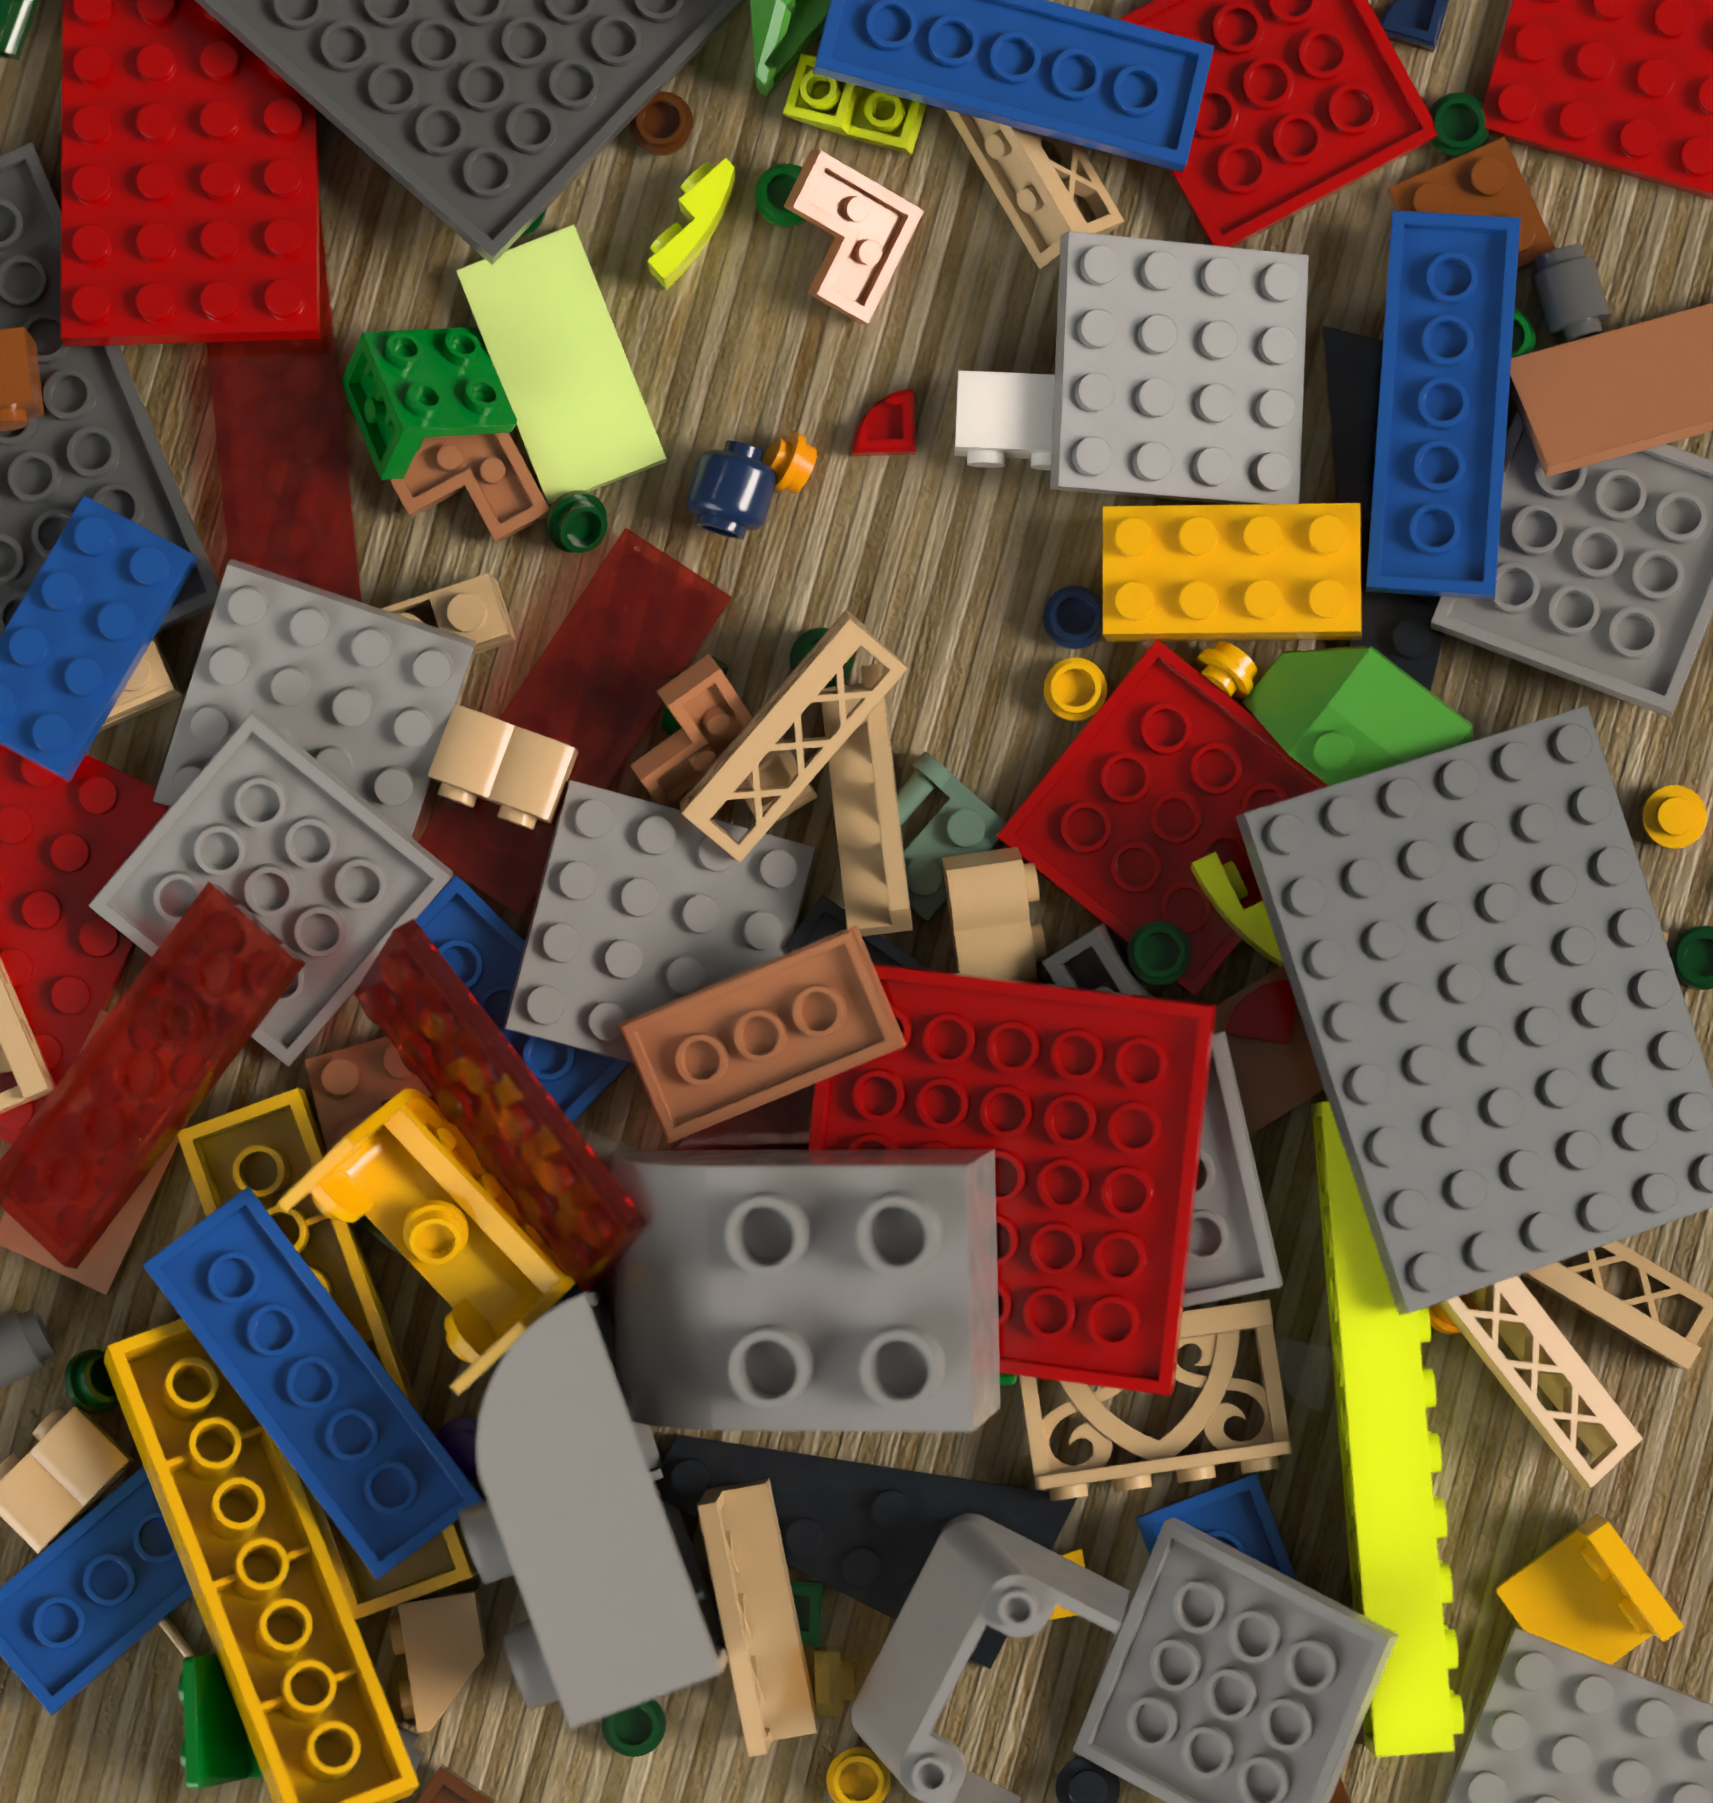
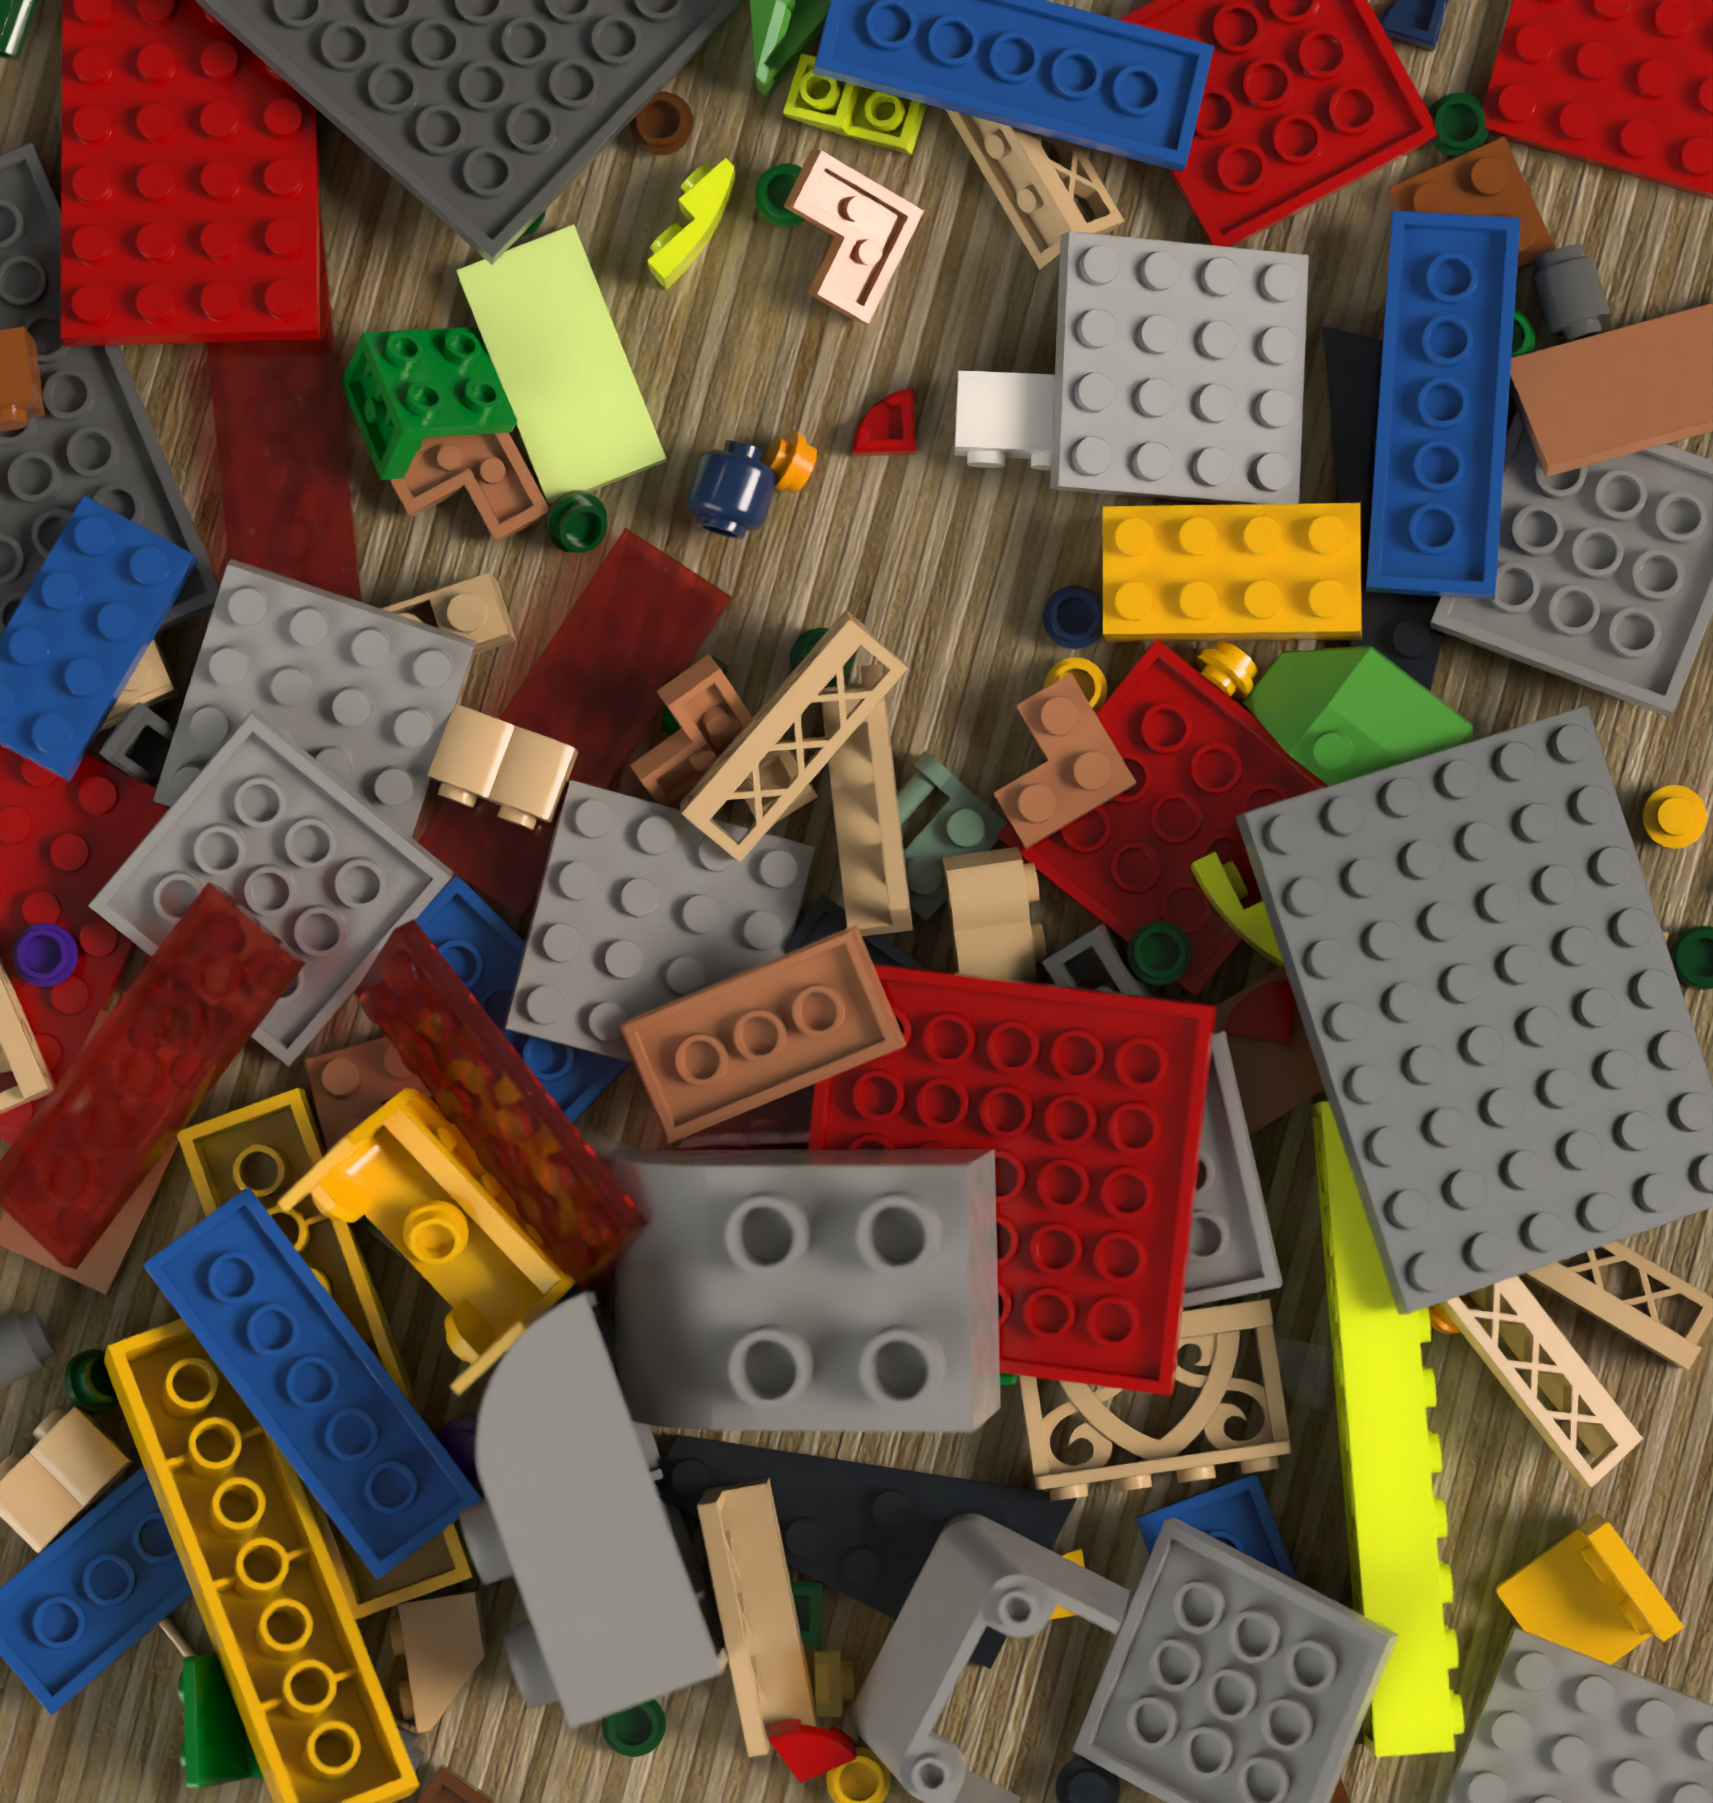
none -> dark purple plate [13,923,78,987]
none -> dark grey slope [99,702,175,786]
none -> red tile [768,1719,857,1783]
none -> nougat plate [993,673,1136,850]

